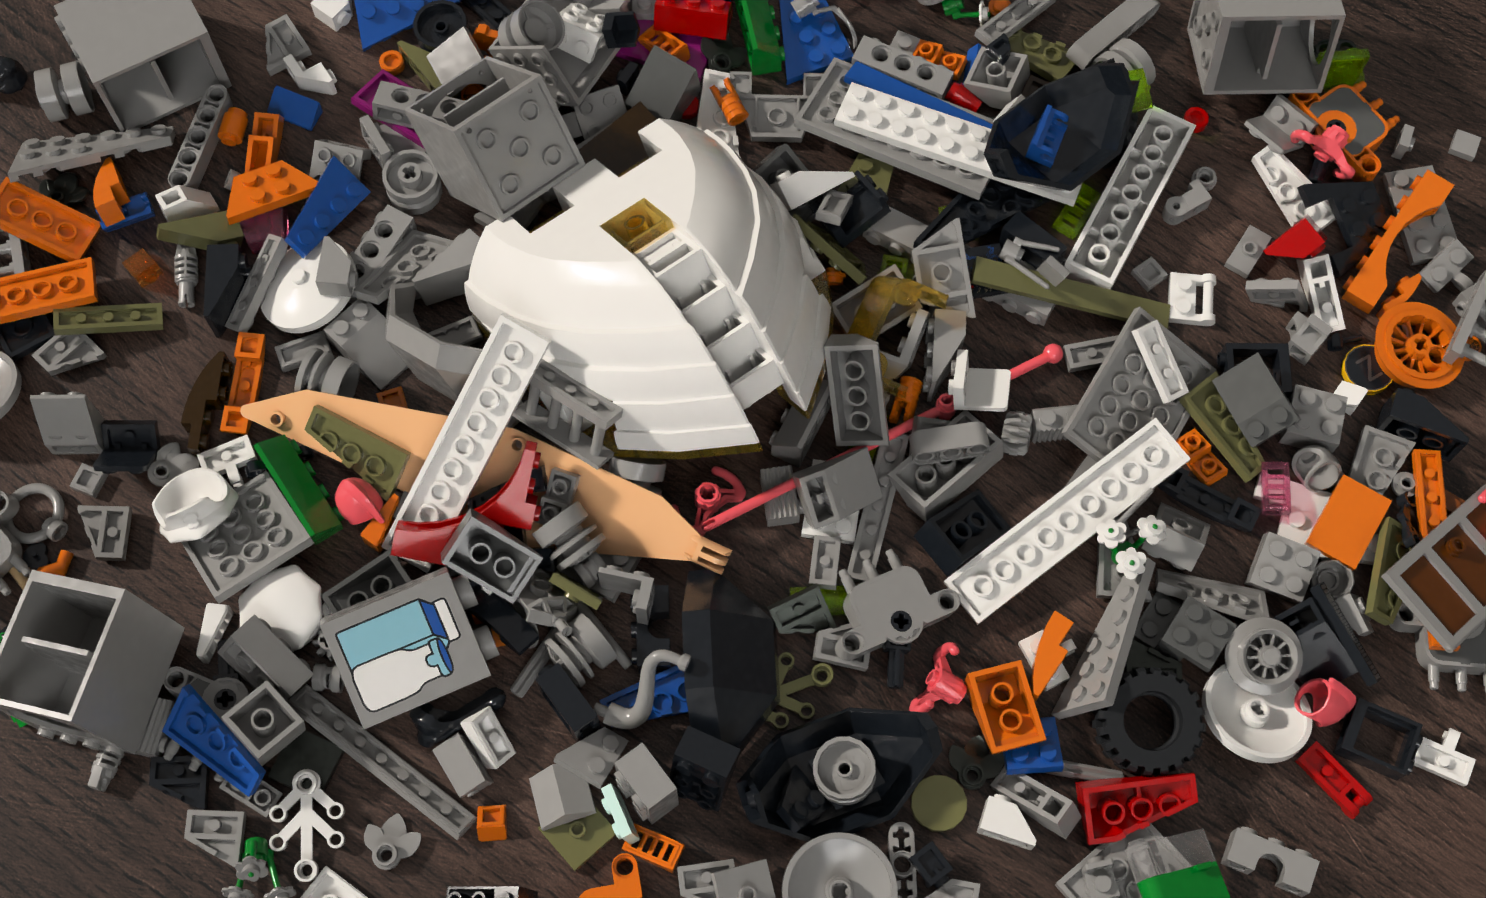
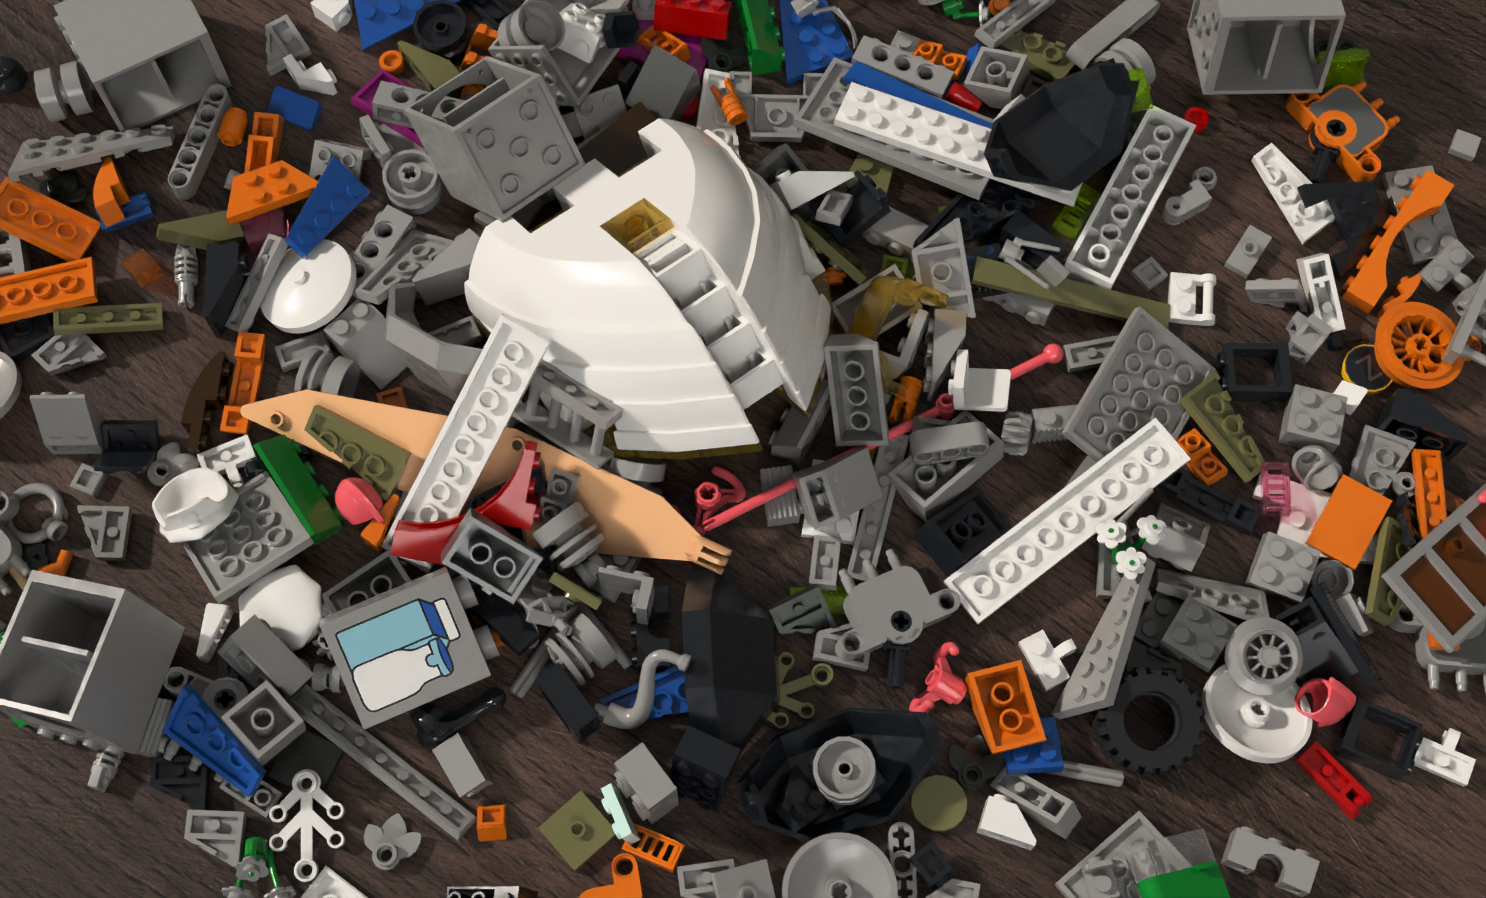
white slope [155,185,220,222] -> none
light grey slope [315,236,358,297] -> none
light grey tile [426,26,484,97] -> none
white slope [460,706,516,769] -> none
light grey slope [529,764,596,831] -> none
light grey wing [553,727,629,789] -> none
black tile [985,33,1011,66] -> none
blue hinge [1025,104,1069,168] -> none
orange slope [1031,611,1074,702] -> none
red wedge [1075,773,1198,845] -> none
white plate [1131,320,1189,404] -> none
dark grey slope [1212,352,1301,448] -> none
light grey bracket [1244,94,1319,154] -> none
red slope [1263,214,1328,258] -> none
coral piece [1290,125,1355,180] -> none
light grey plate [1391,124,1416,160] -> none

